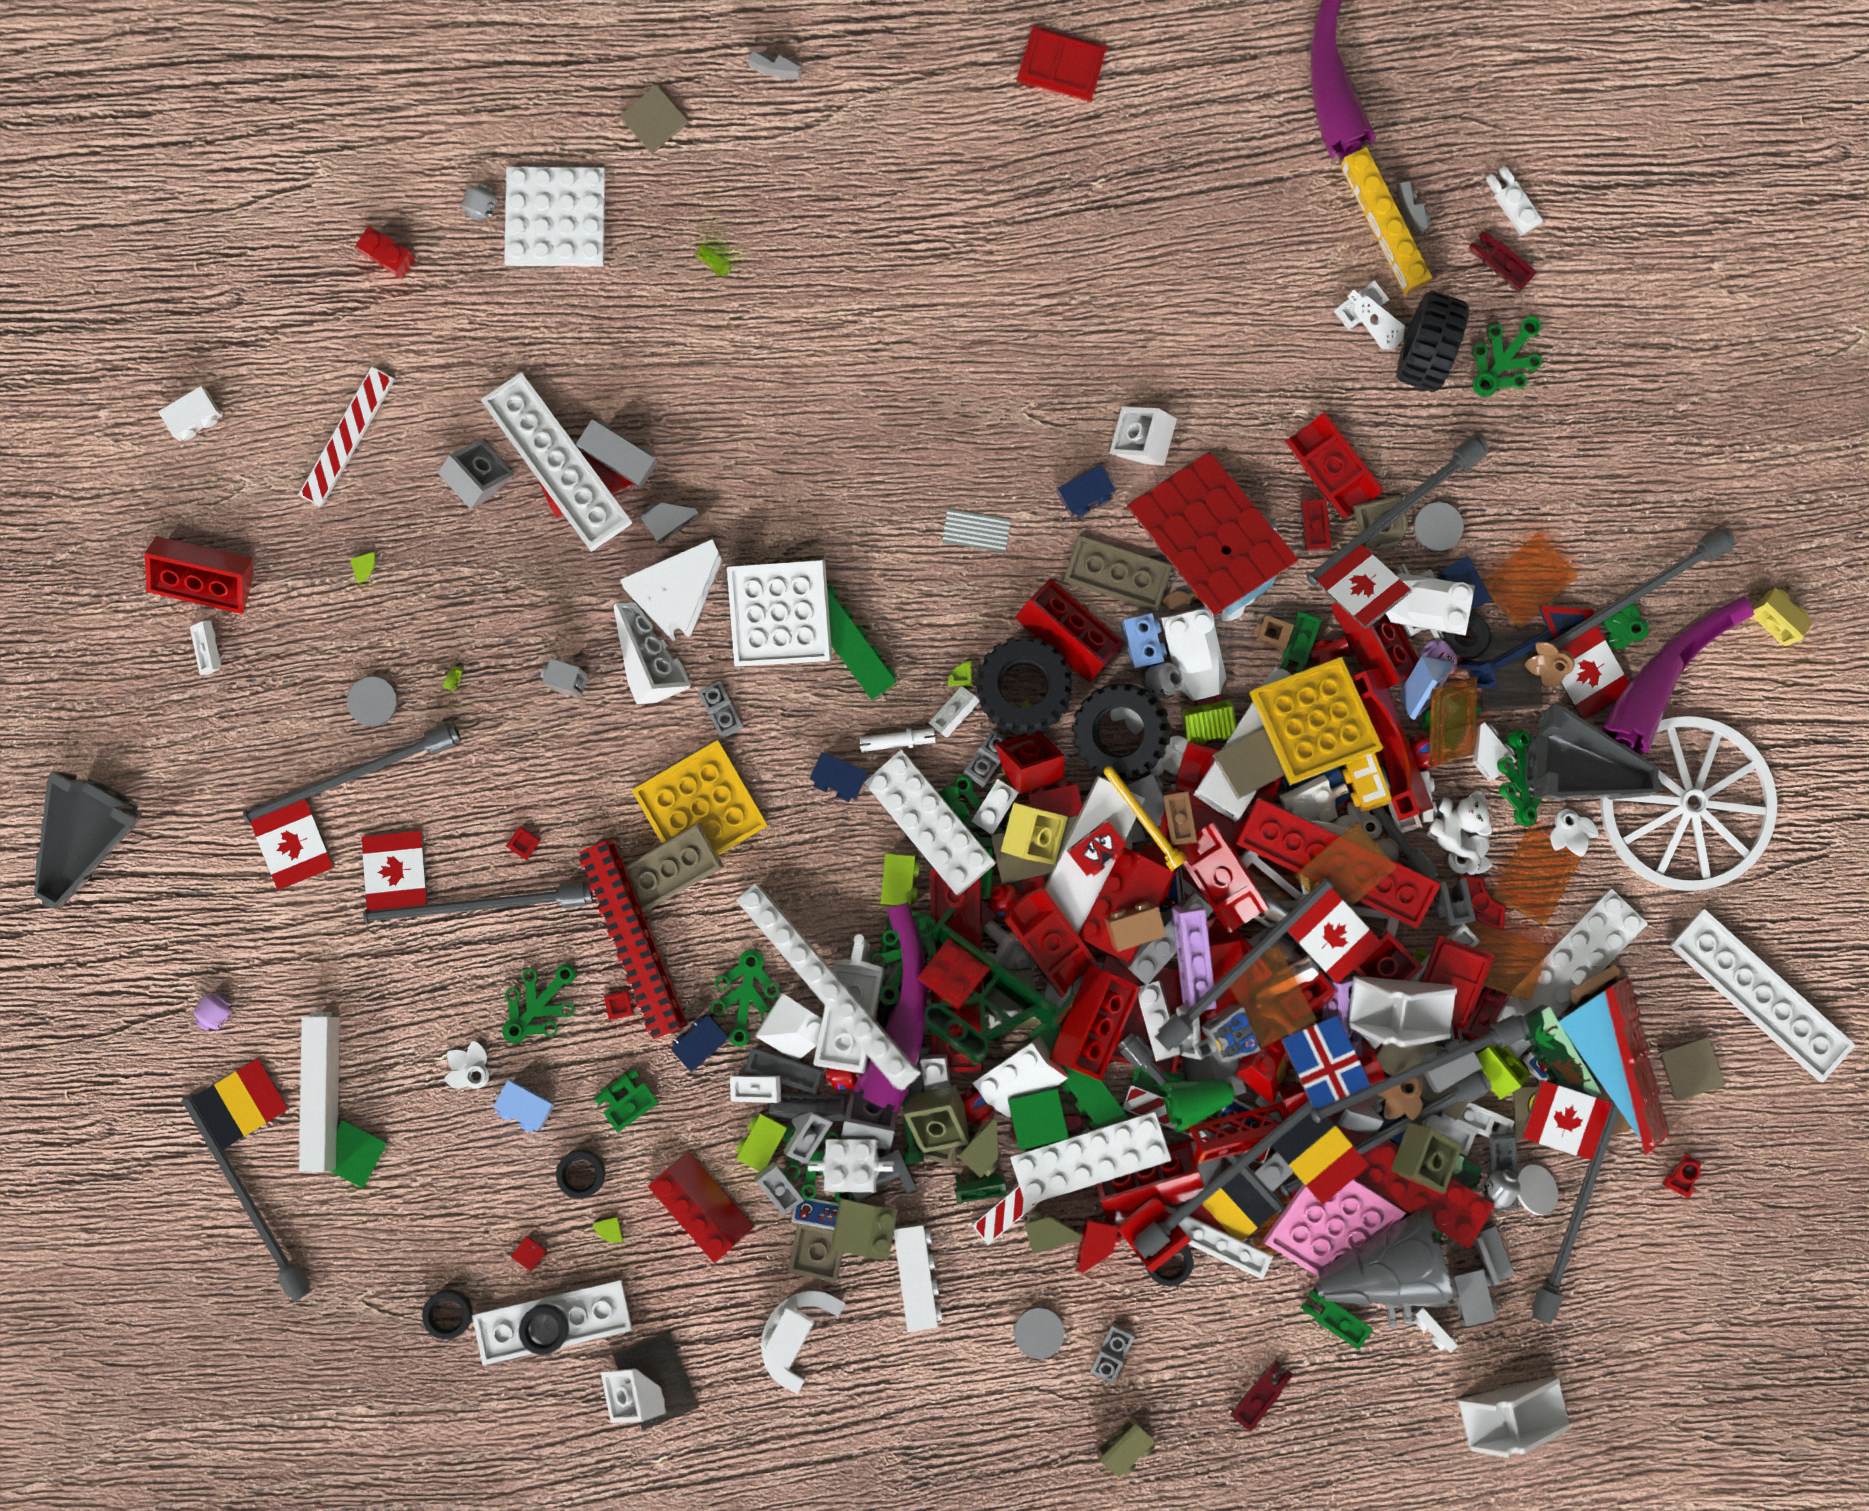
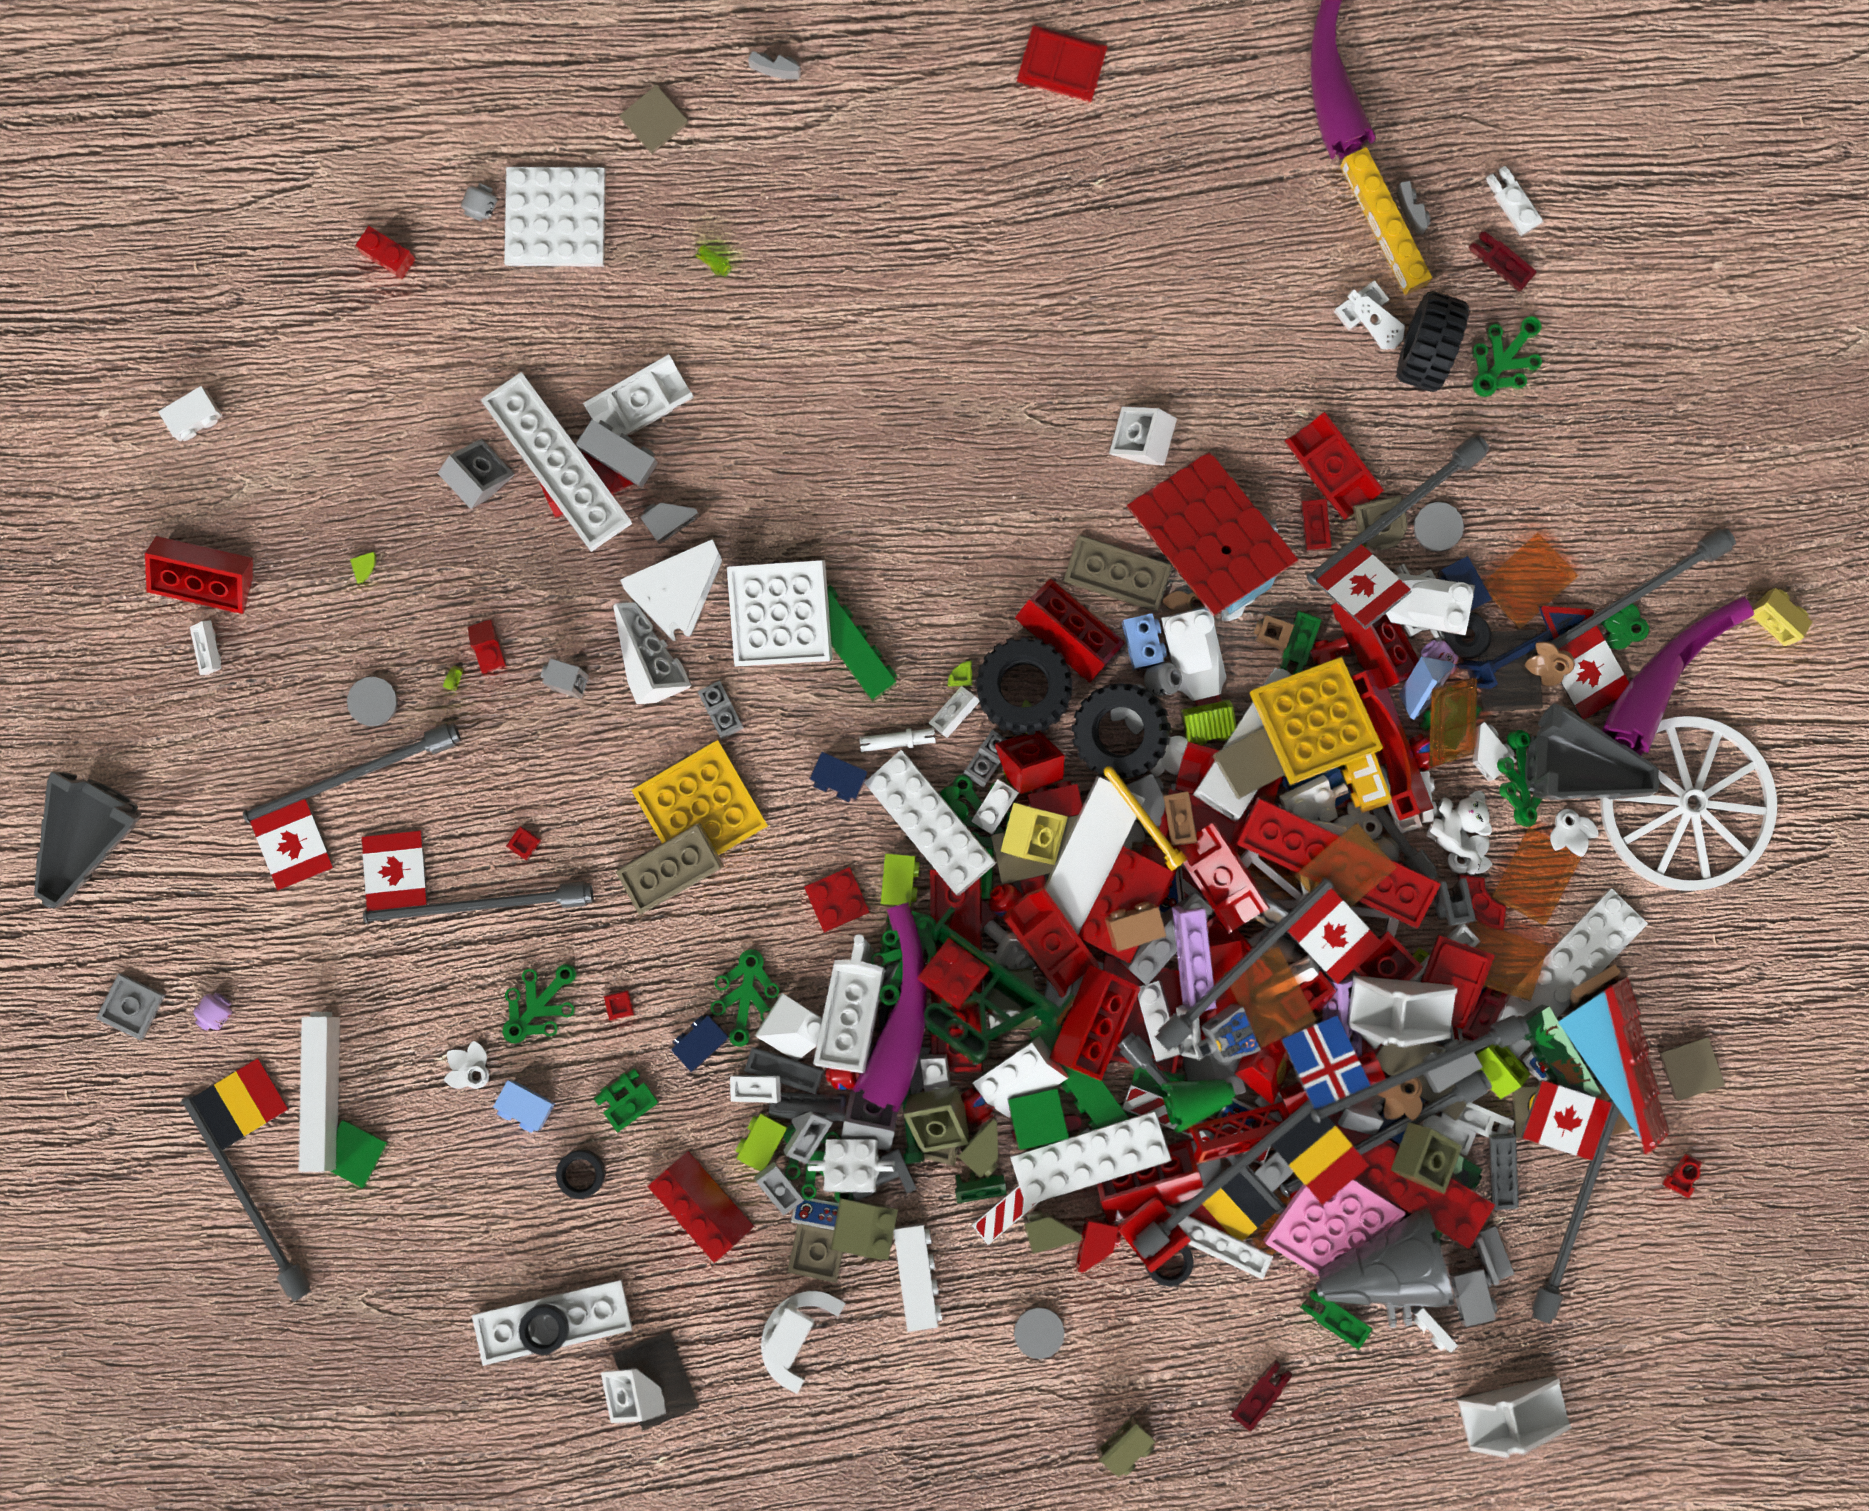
white tile [298,367,395,508] -> none
black tyre [422,1289,473,1340] -> none
red tile [511,1235,548,1272] -> none
red brick [579,839,688,1040] -> none
lime tile [592,1217,624,1243] -> none
white brick [736,884,921,1090] -> none
light grey sticker [942,509,1011,553] -> none
dark blue brick [1057,465,1116,518] -> none
red brick [1066,819,1127,877] -> none
light grey slope [1090,1322,1135,1384] -> none
light grey head [1482,1170,1521,1208] -> none
white piece [1517,1164,1558,1215] -> none
white plate [1669,909,1856,1083] -> none
none -> light grey tile [96,973,165,1040]
none -> red slope [468,619,507,674]
none -> white piece [583,355,694,436]
none -> red plate [804,867,870,933]

